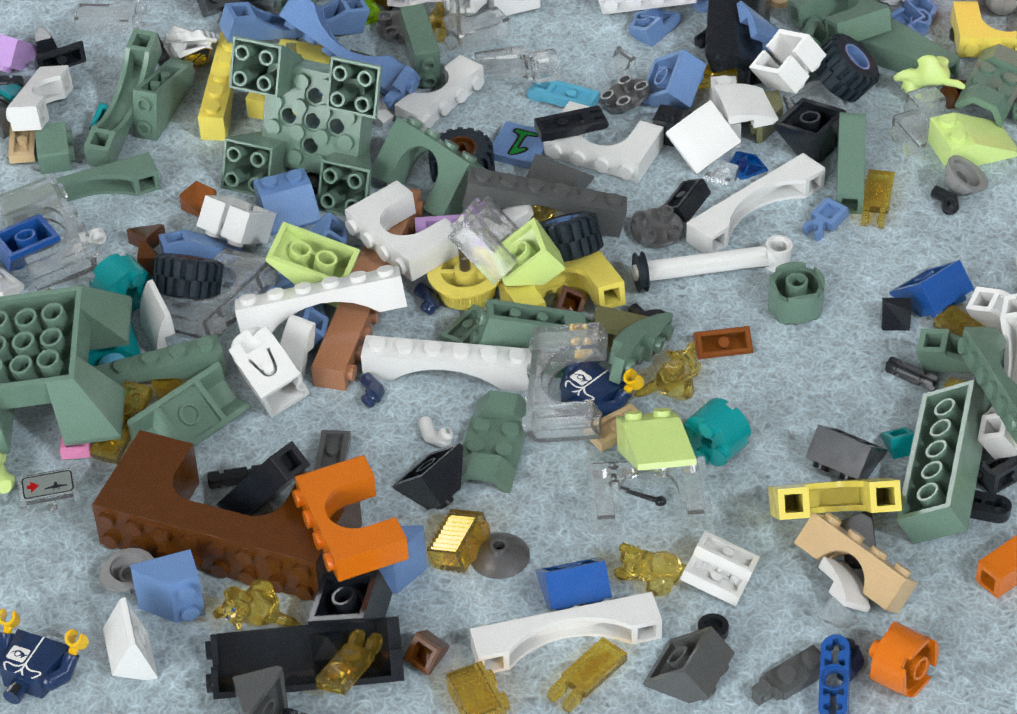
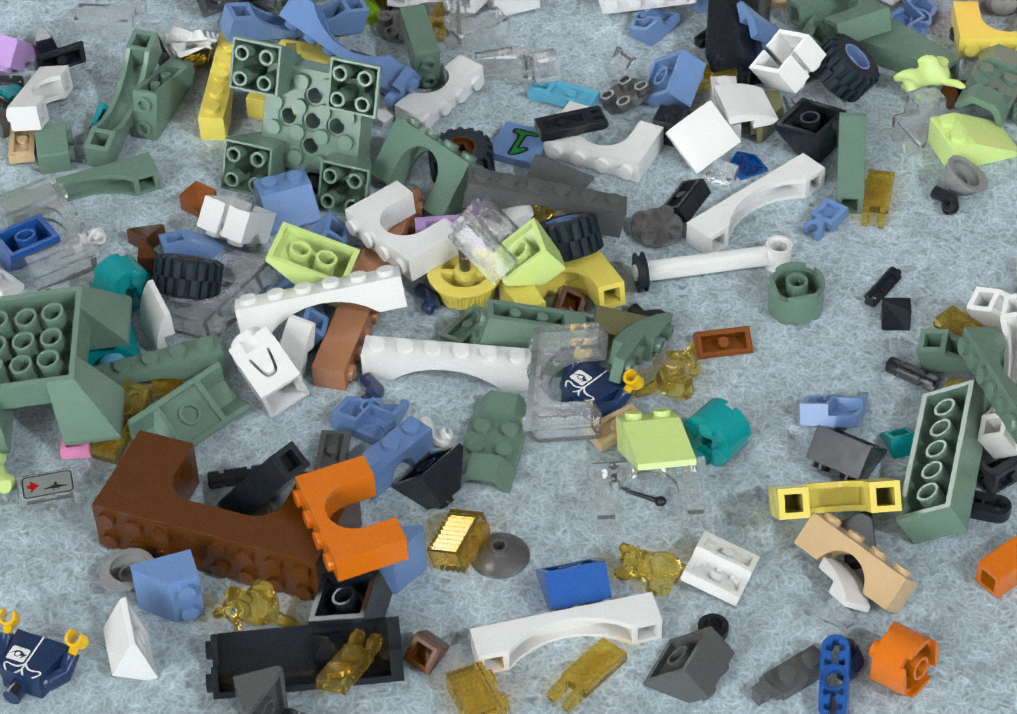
blue slope [889,260,974,318] -> none
none -> medium blue slope [331,396,409,445]
none -> medium blue arch [360,416,434,500]
none -> medium blue slope [800,392,868,428]
none -> black axle [864,266,902,307]

